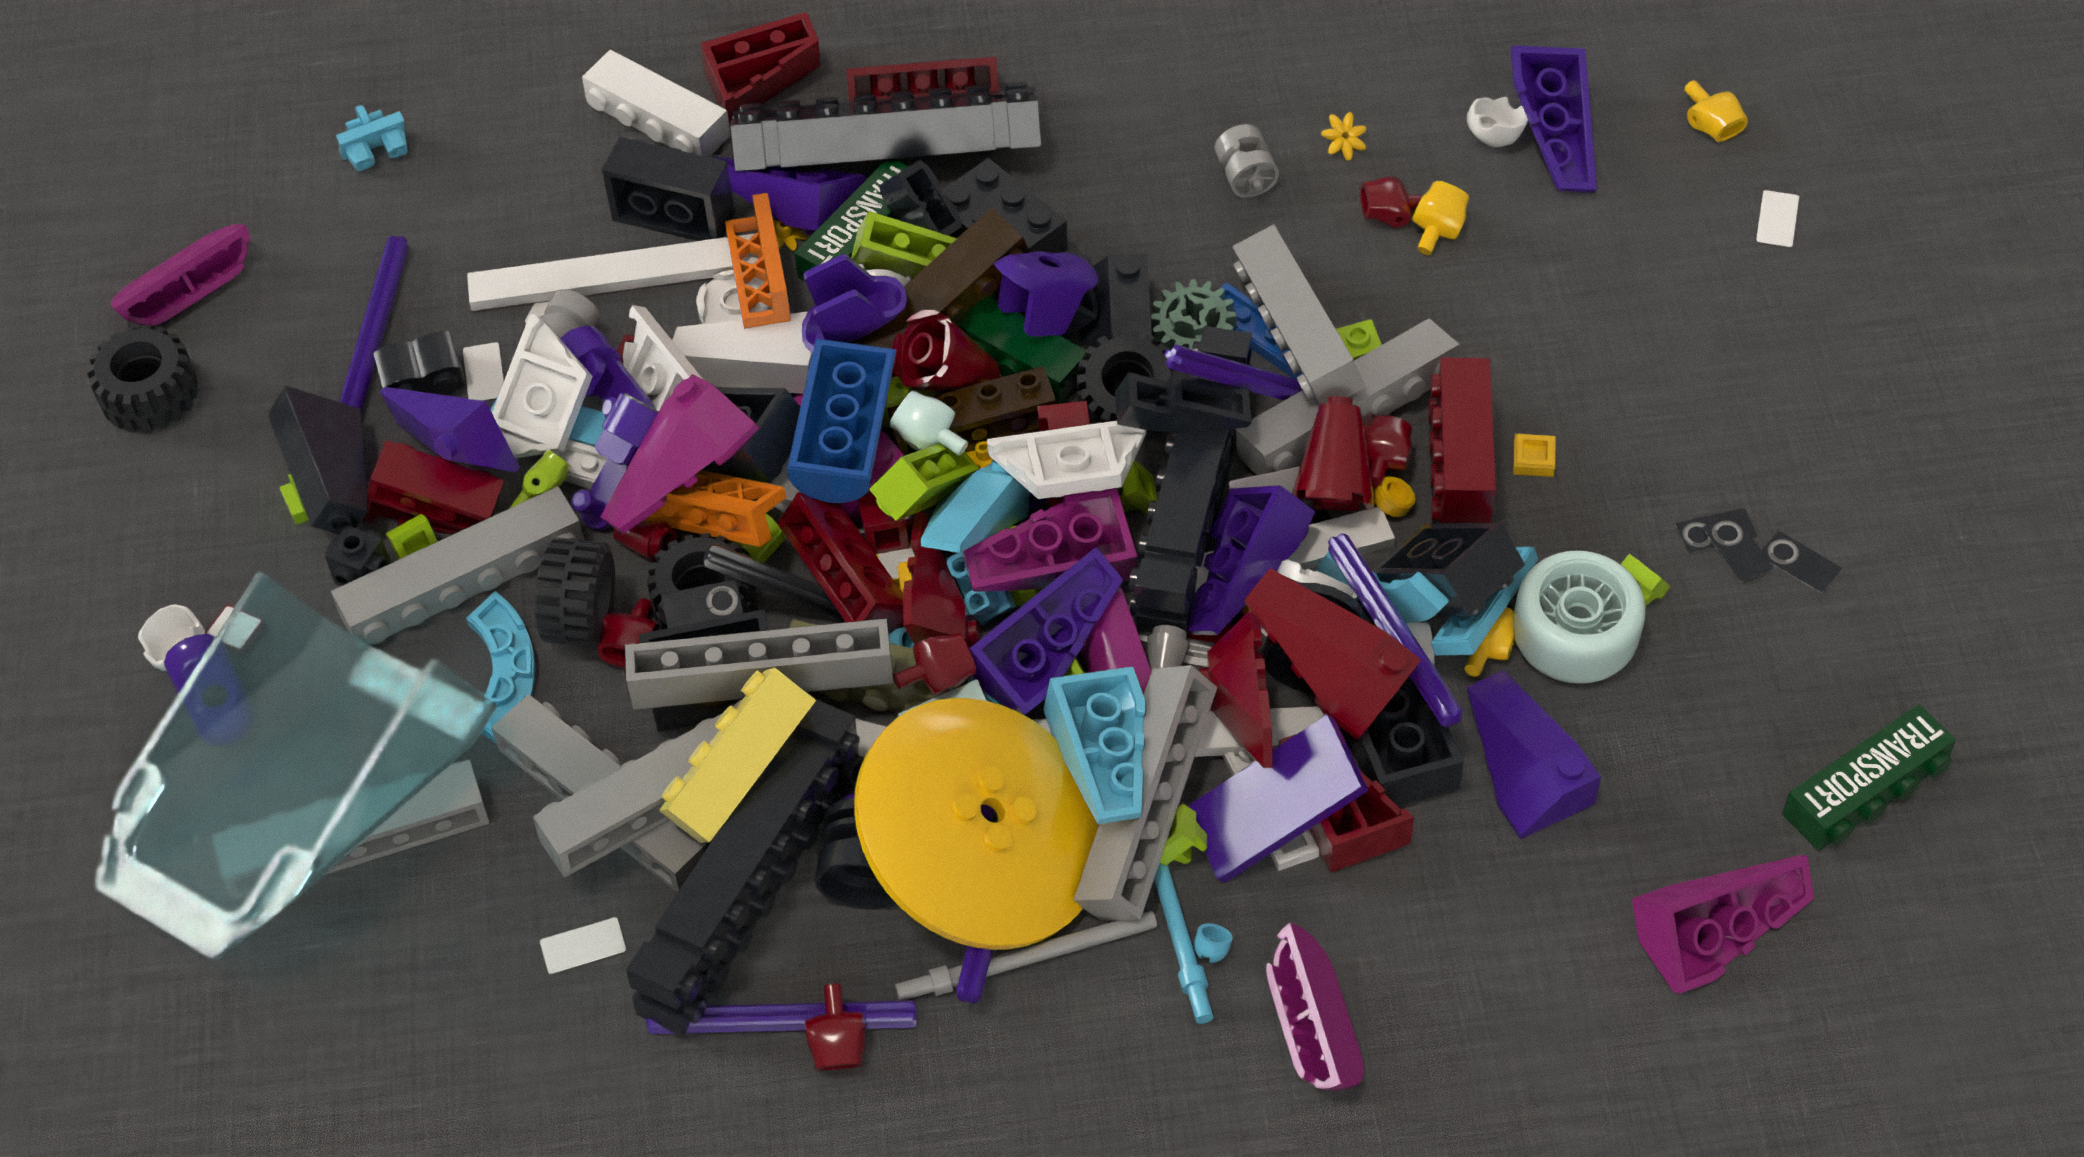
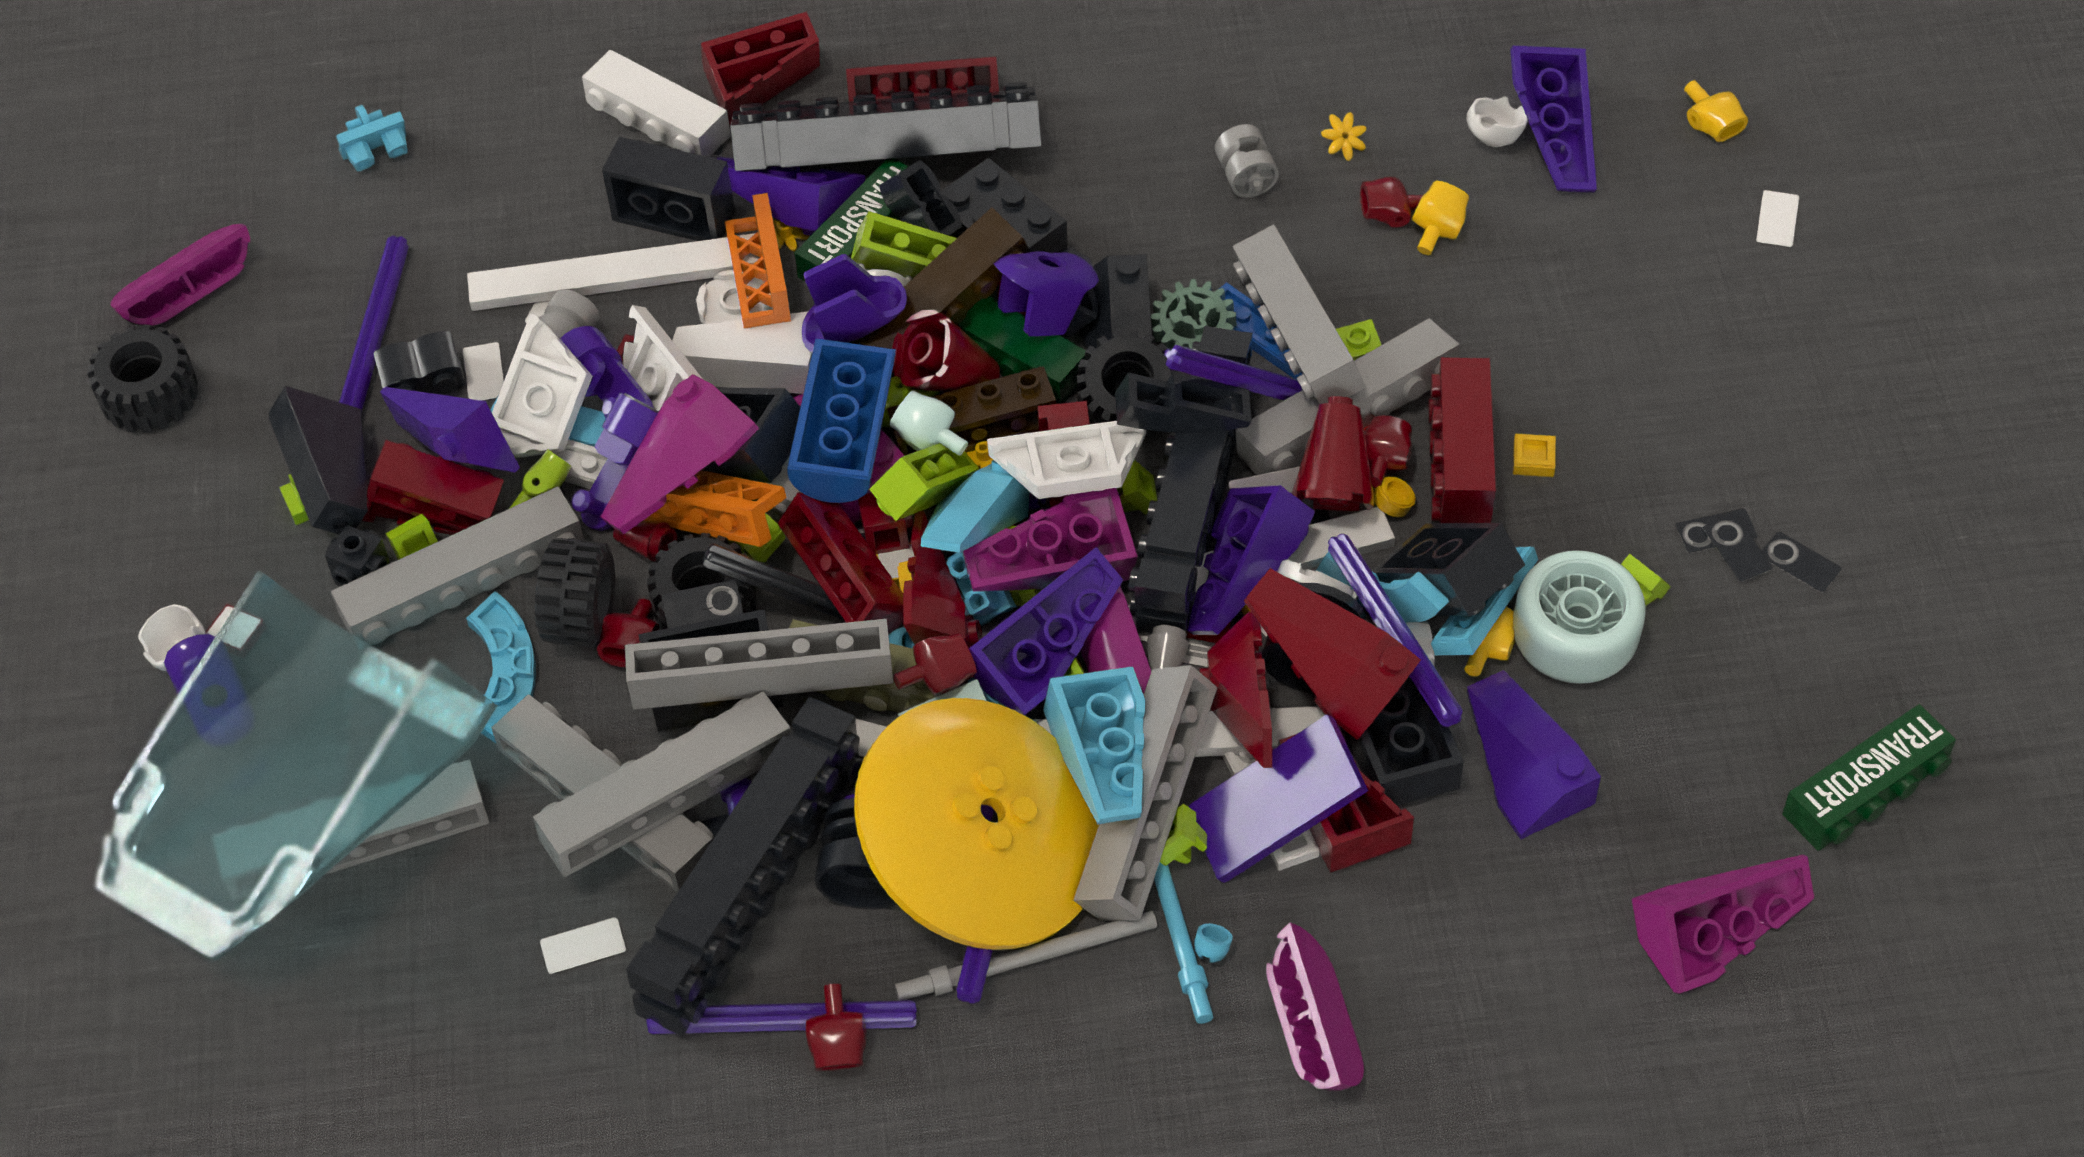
light yellow brick [659,668,816,843] -> none

